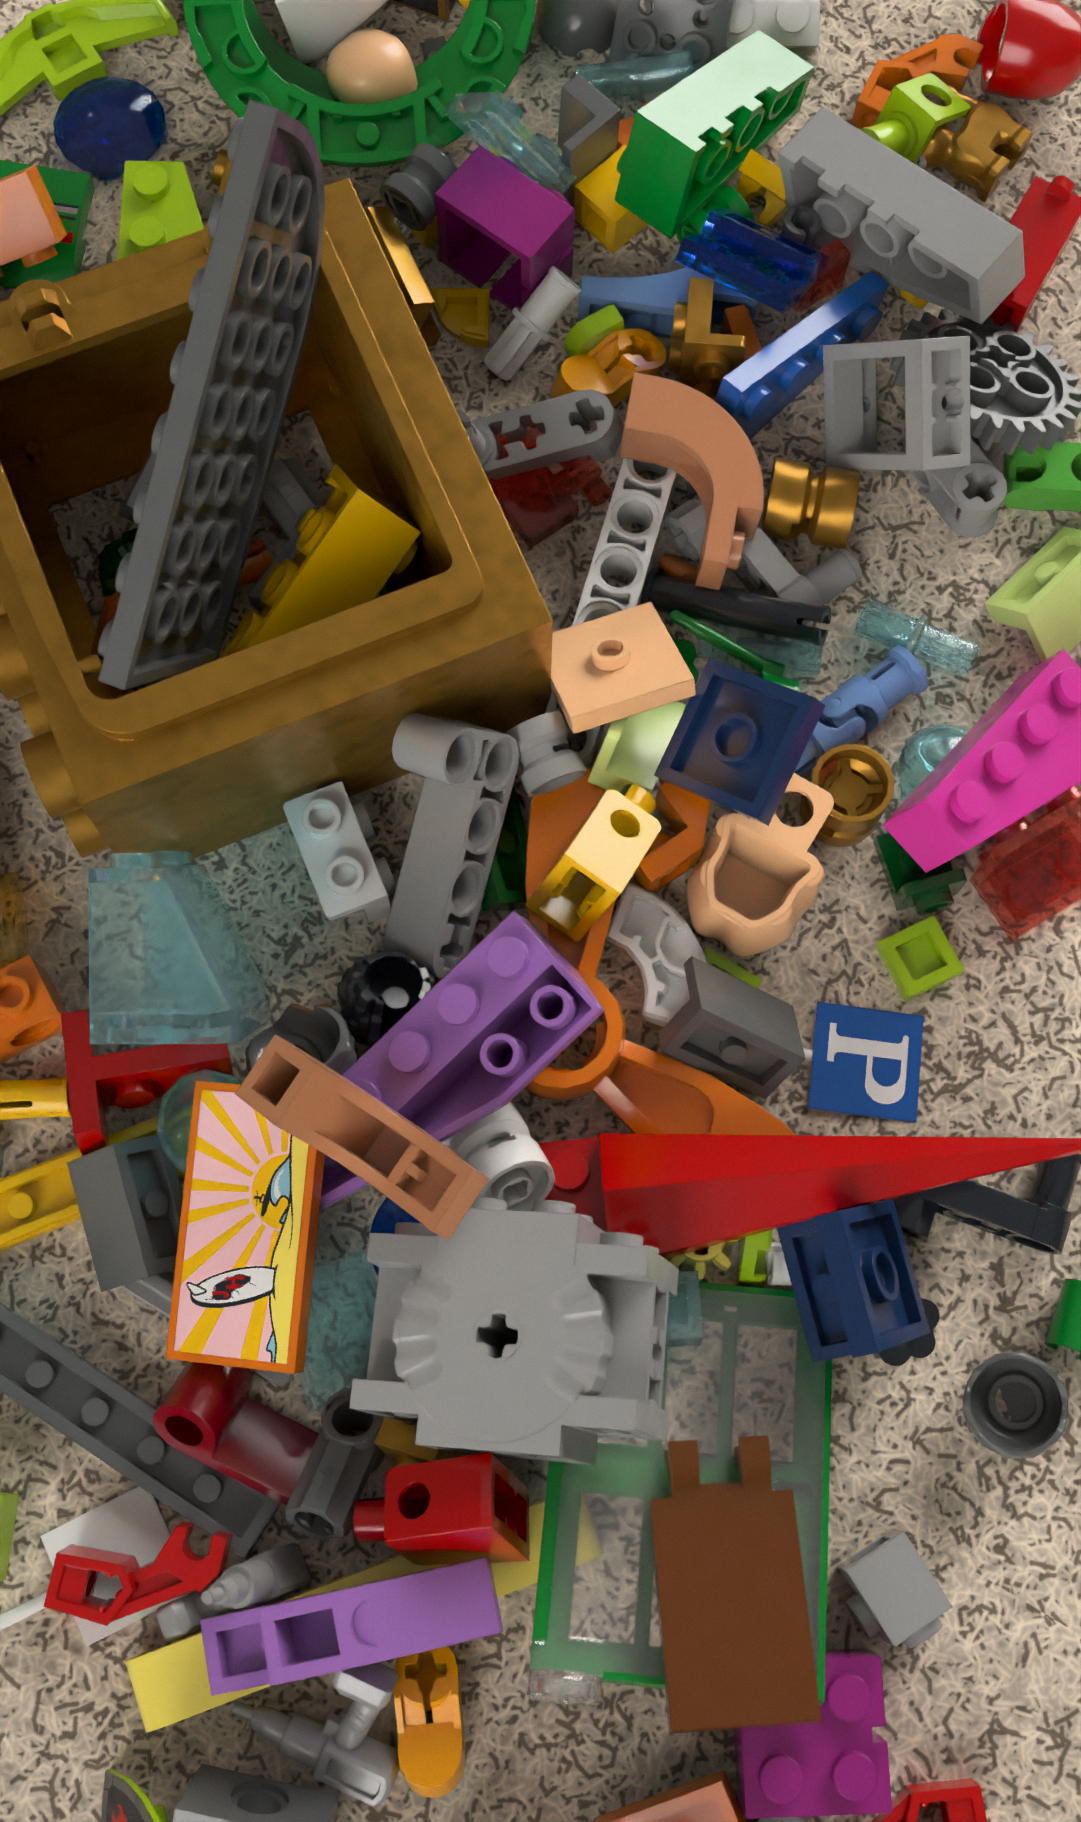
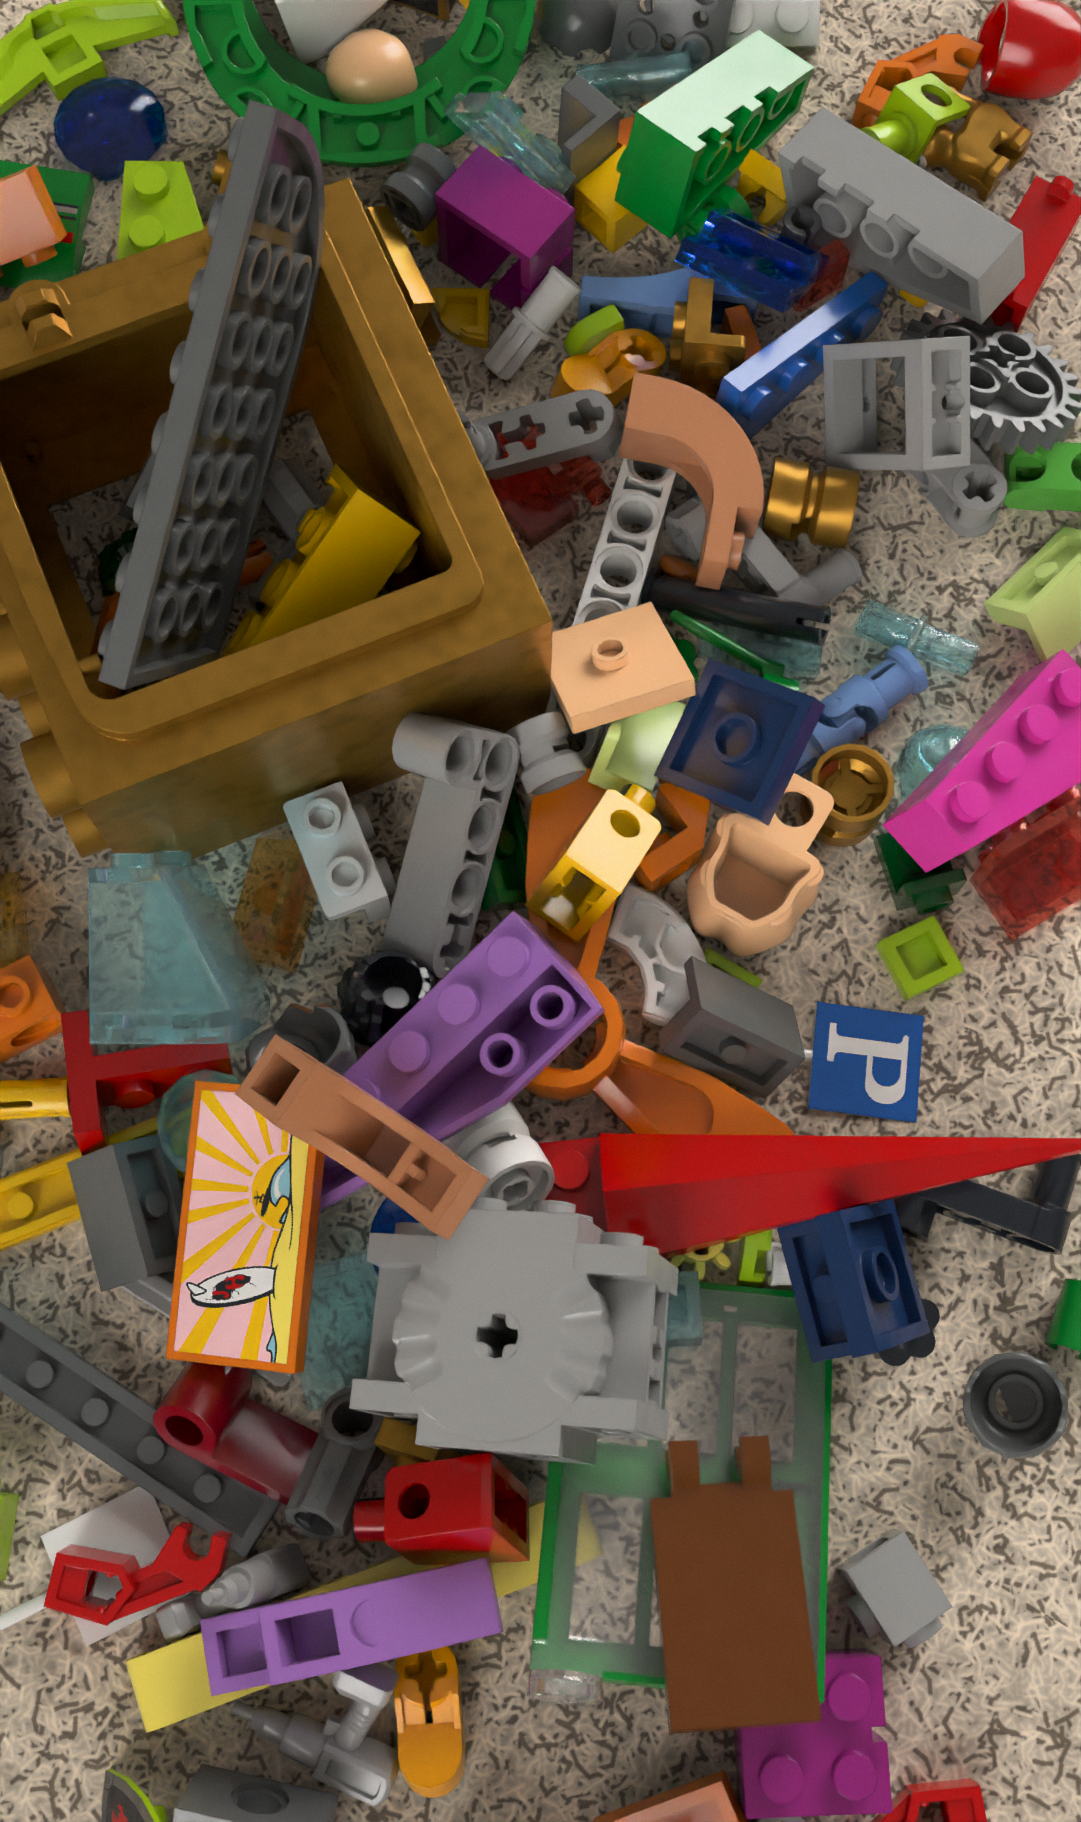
none -> clear orange slope [223,838,318,974]

